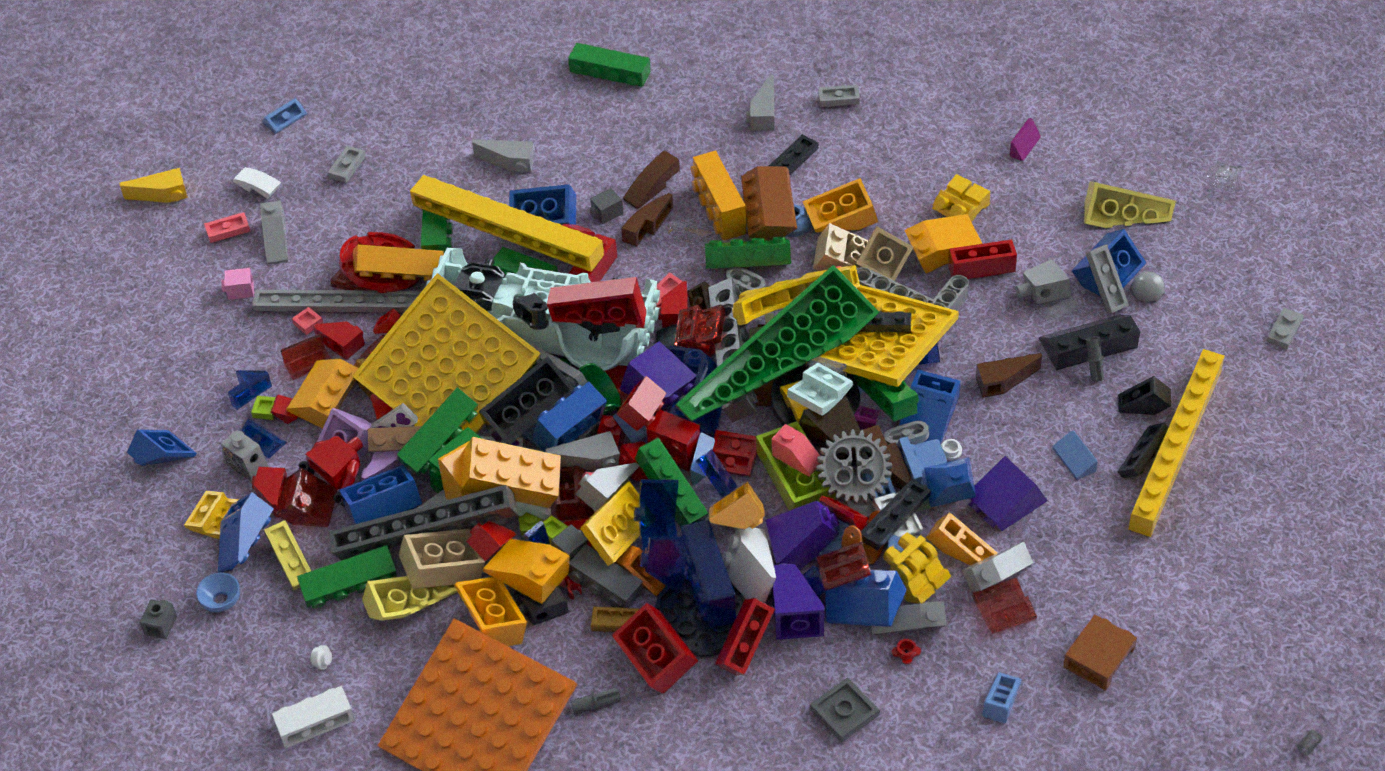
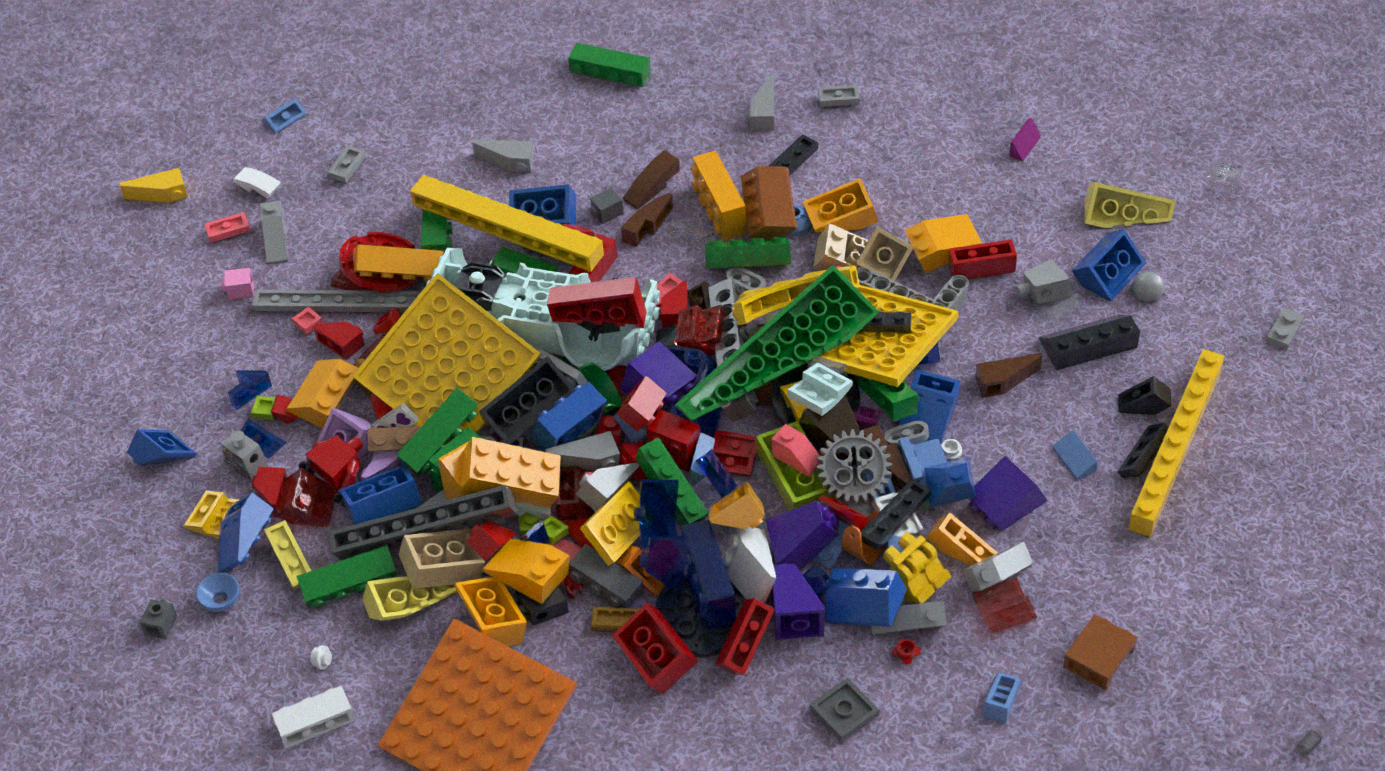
clear red panel [280,334,331,380] -> none
black piece [513,293,549,330] -> none
dark grey brick [551,525,588,562] -> none
dark grey axle [571,688,620,715] -> none
clear red slope [817,541,871,591] -> none
yellow hips [932,174,990,222] -> none
light grey plate [1085,245,1129,314] -> none
dark grey axle [1086,337,1104,382] -> none

